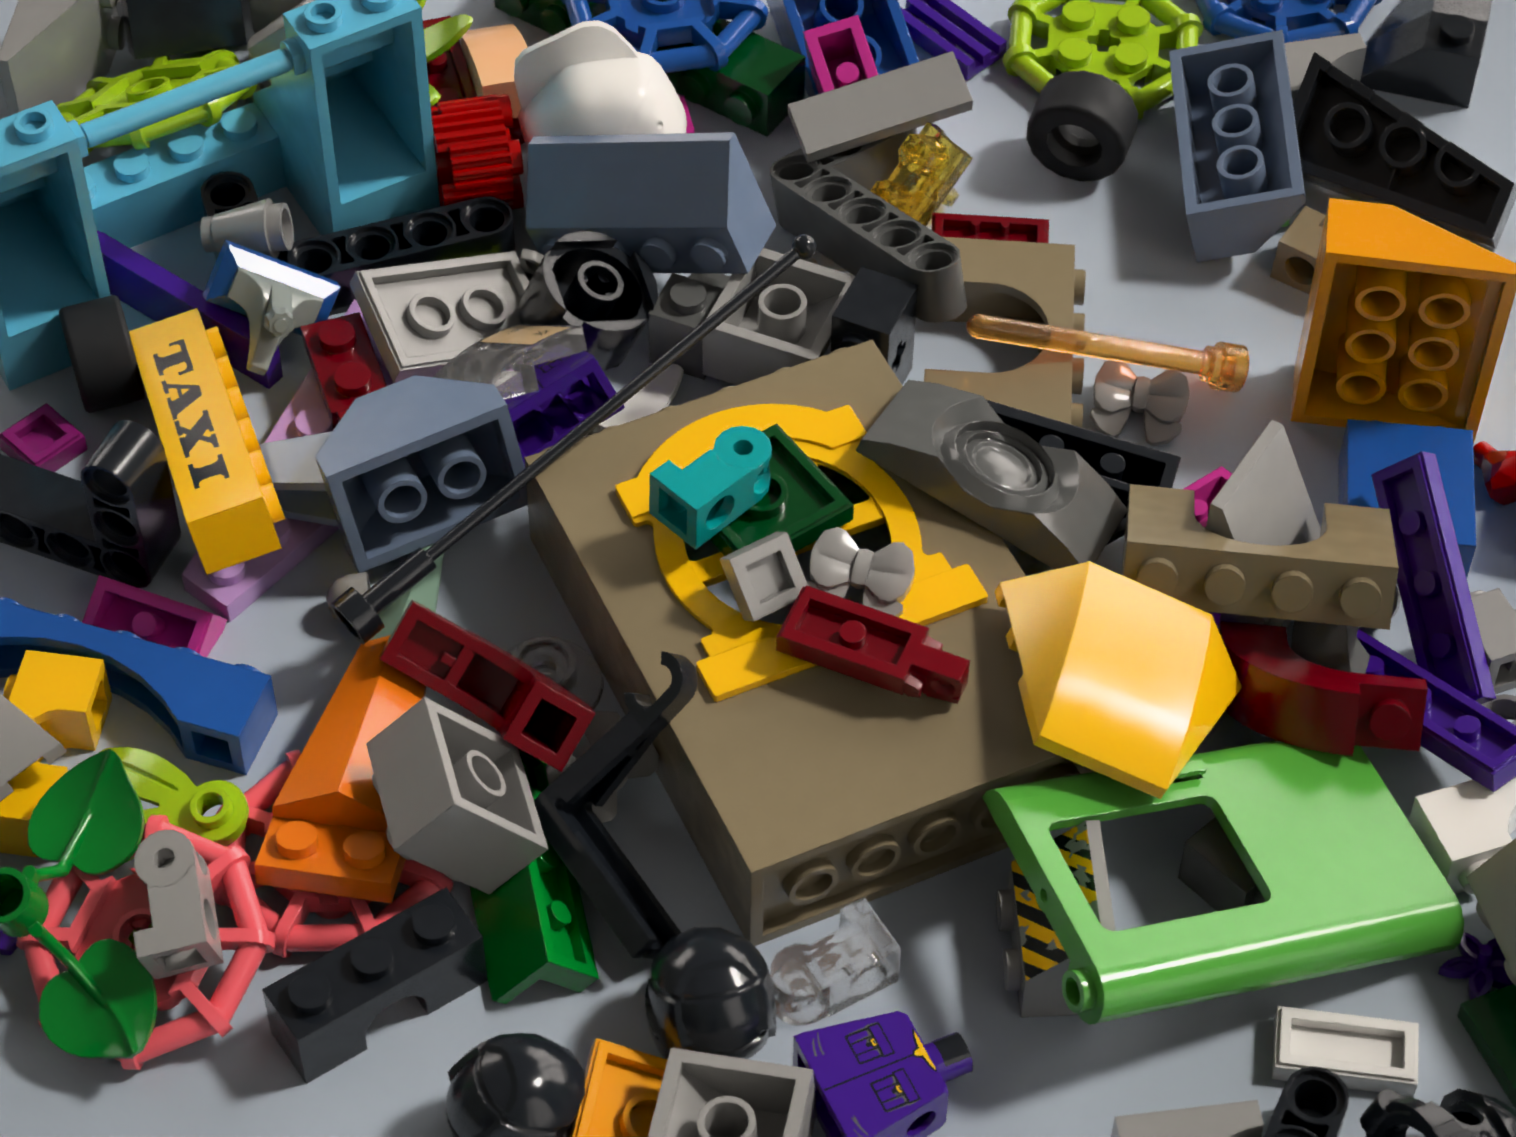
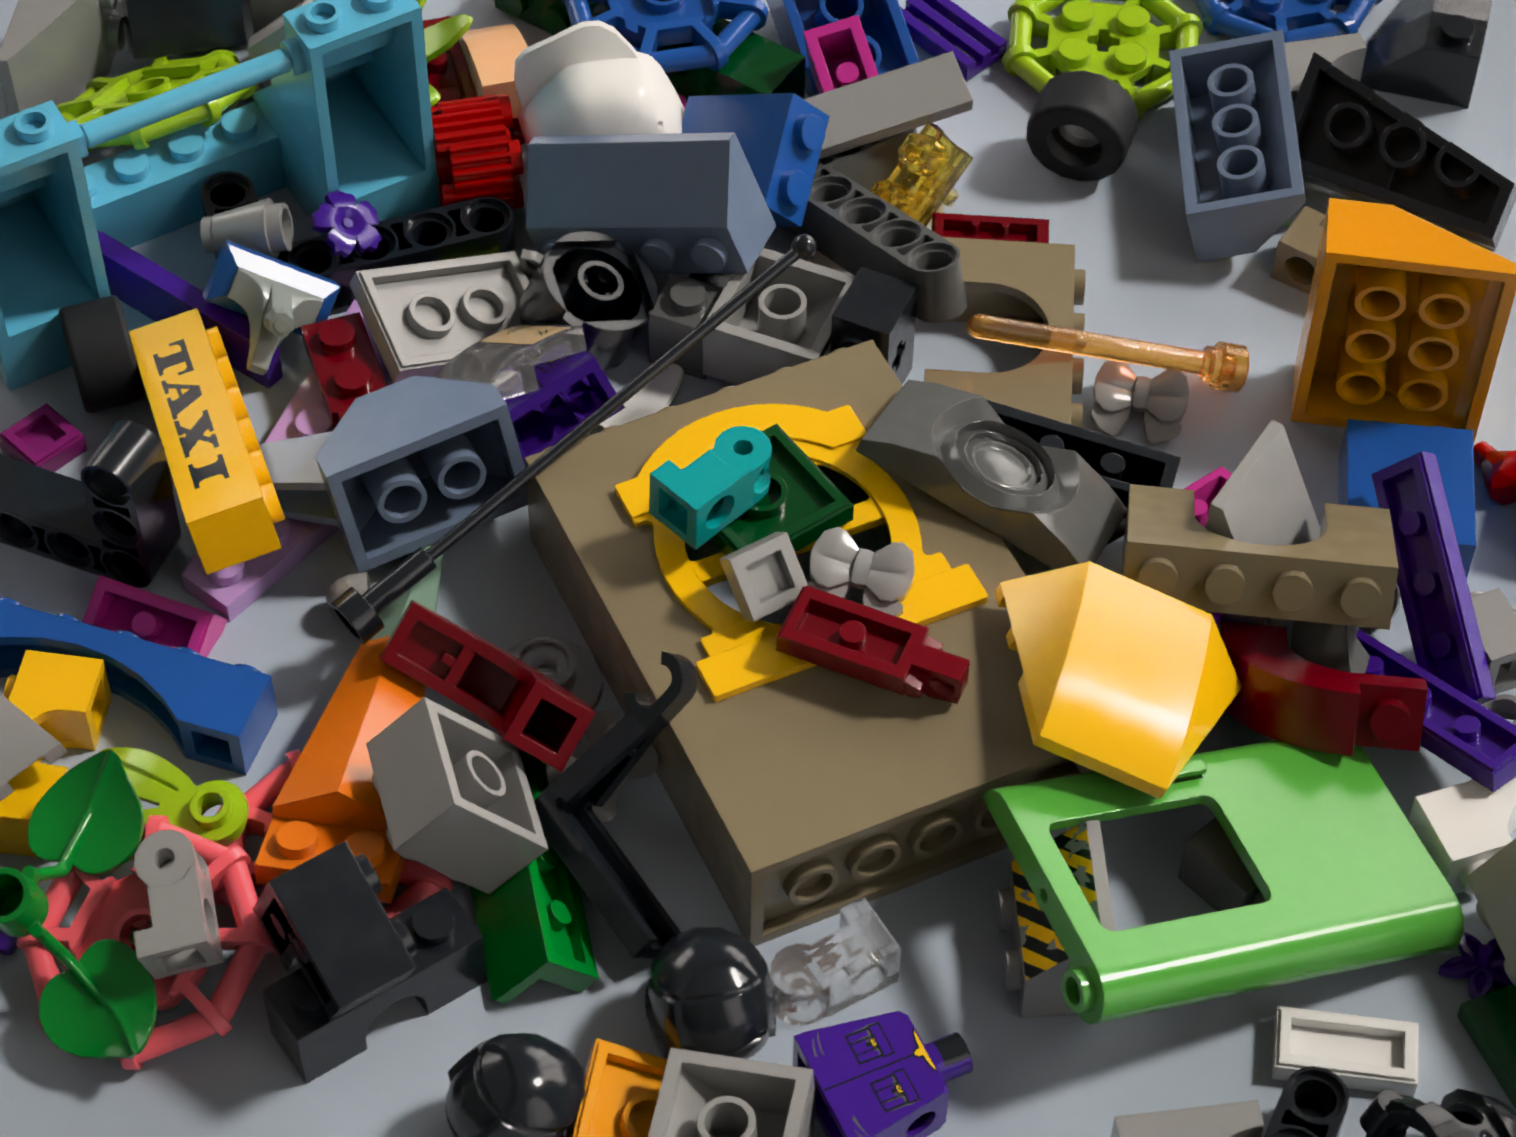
none -> black brick [253,841,417,1021]
none -> dark purple plant [309,190,381,258]
none -> blue brick [682,93,830,227]

